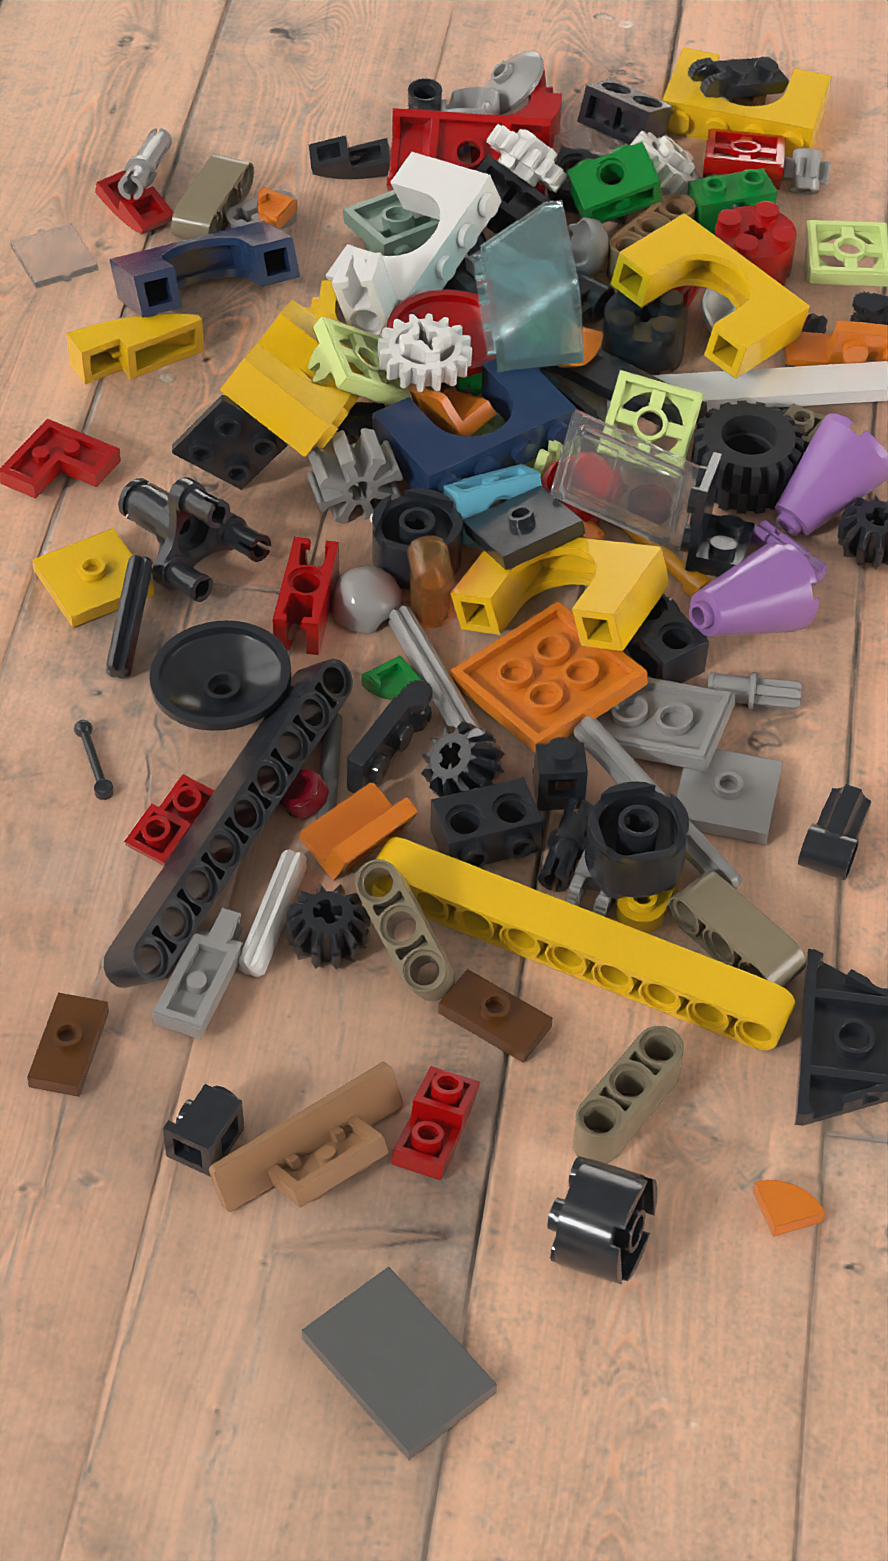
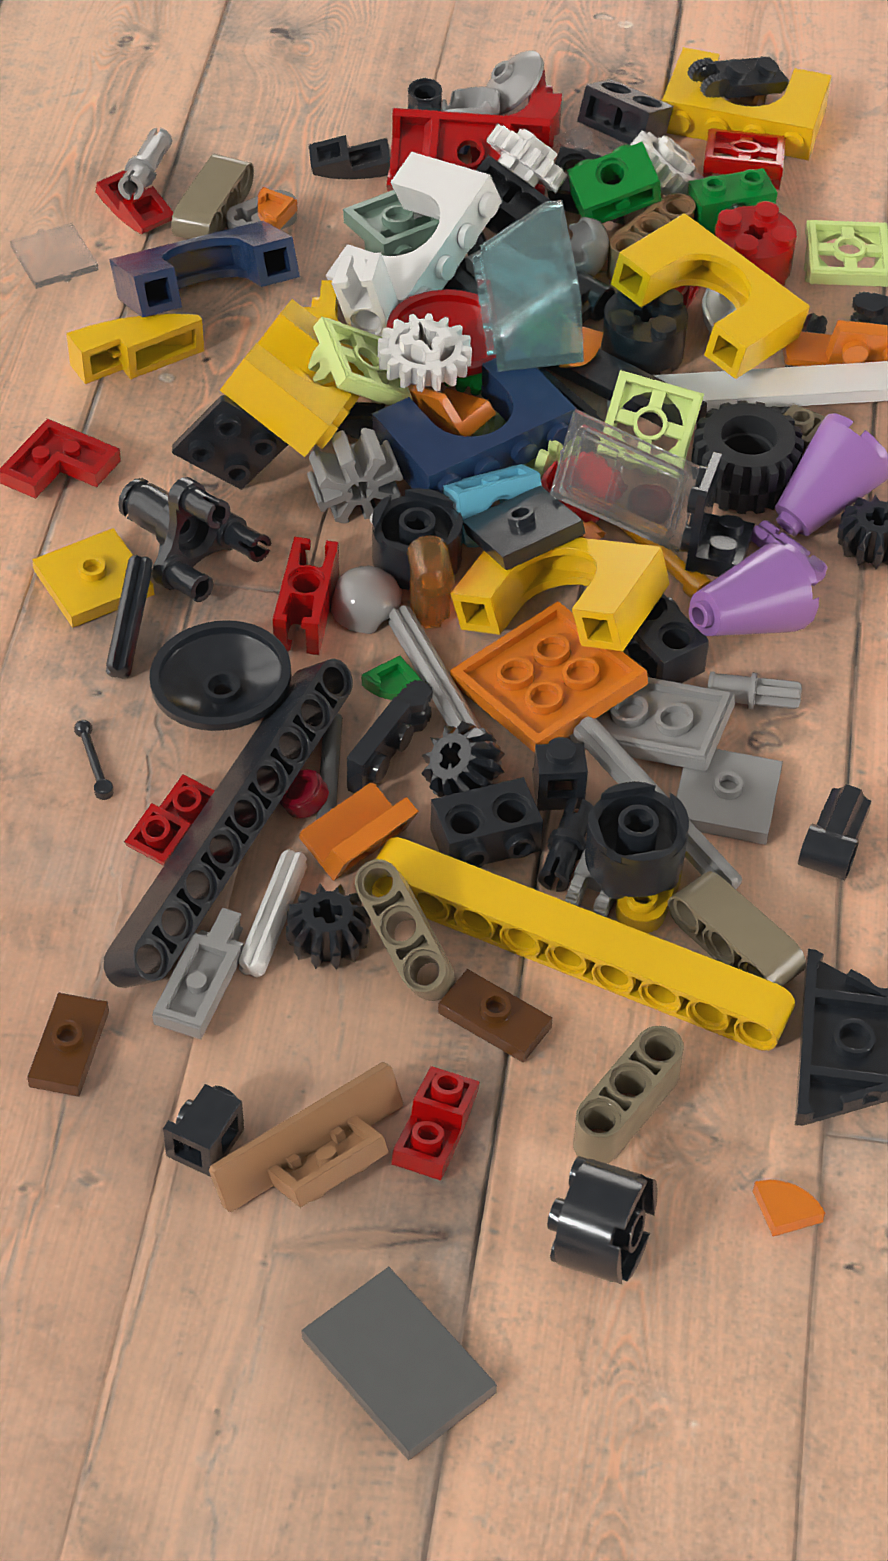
light grey gear [782,148,831,194] -> none

